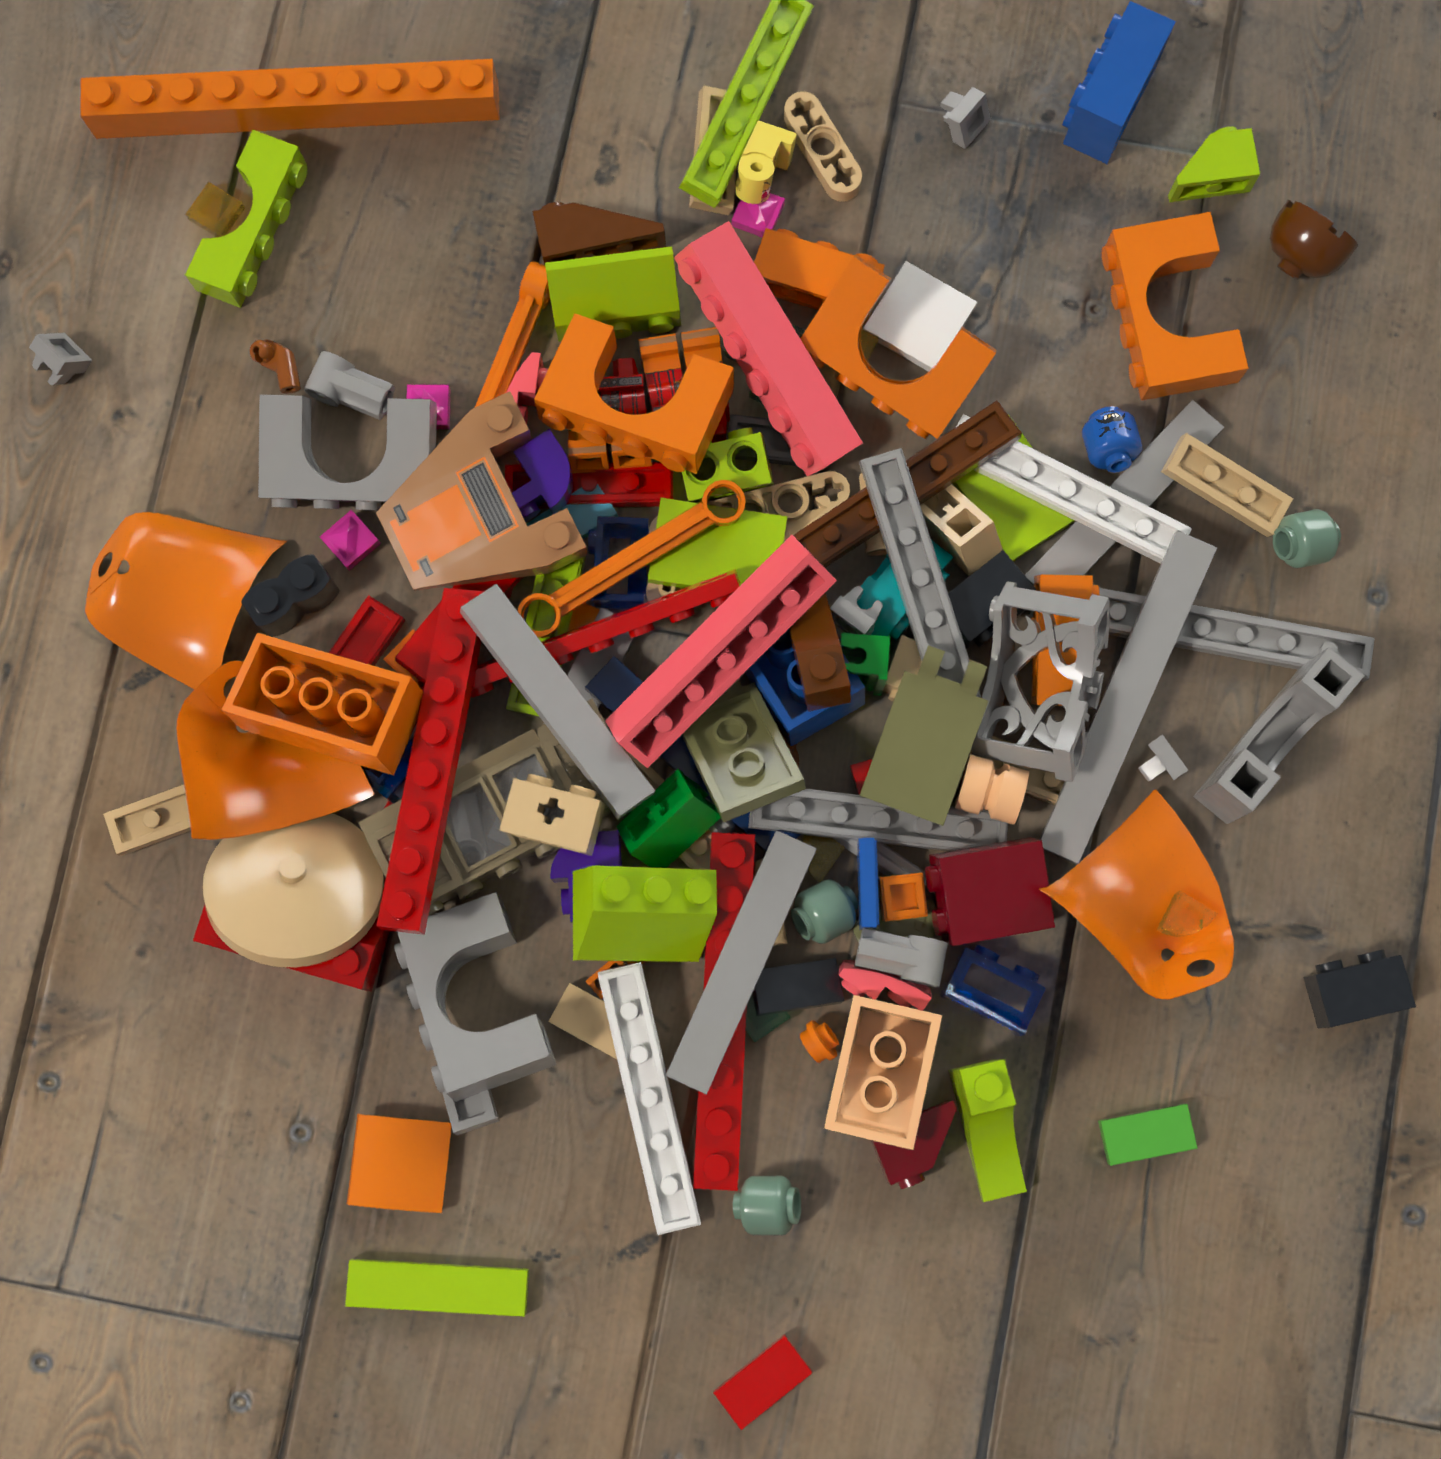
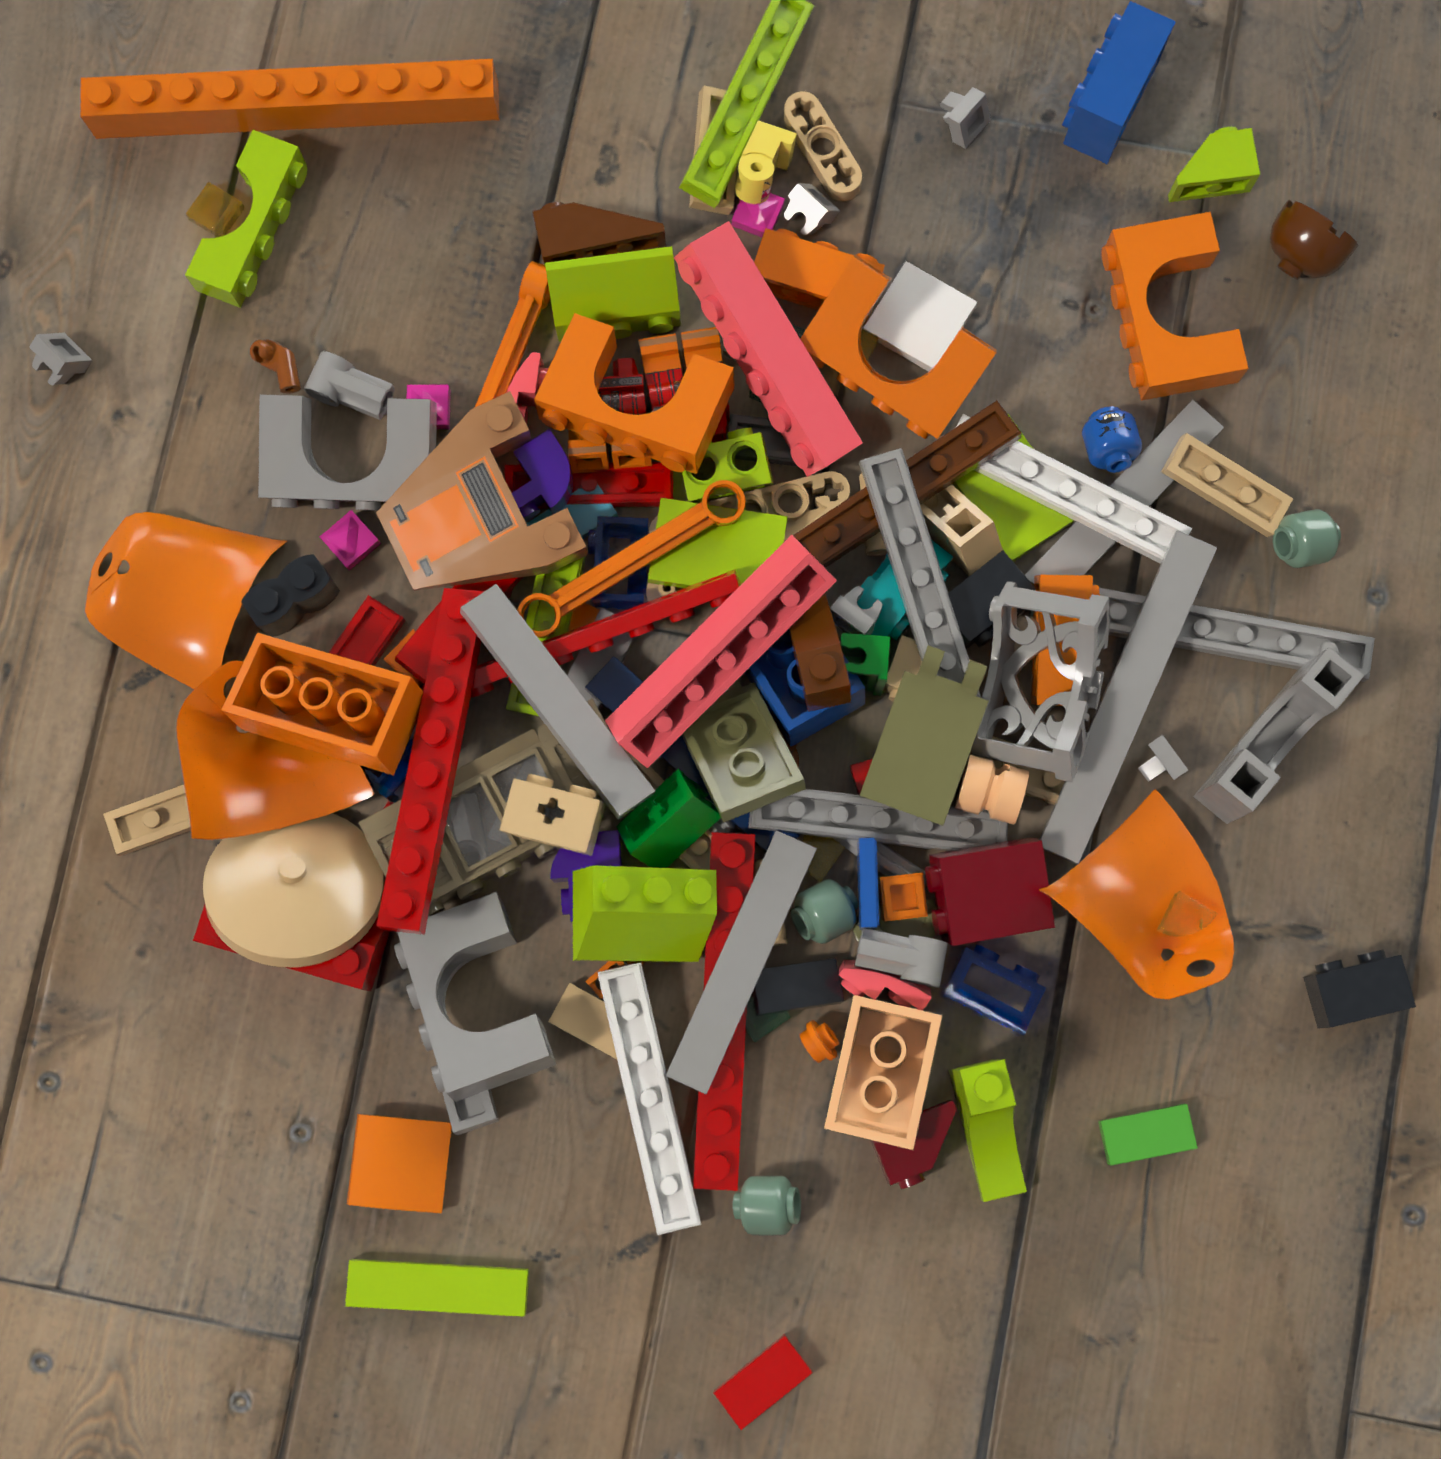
none -> tile [784,183,841,235]

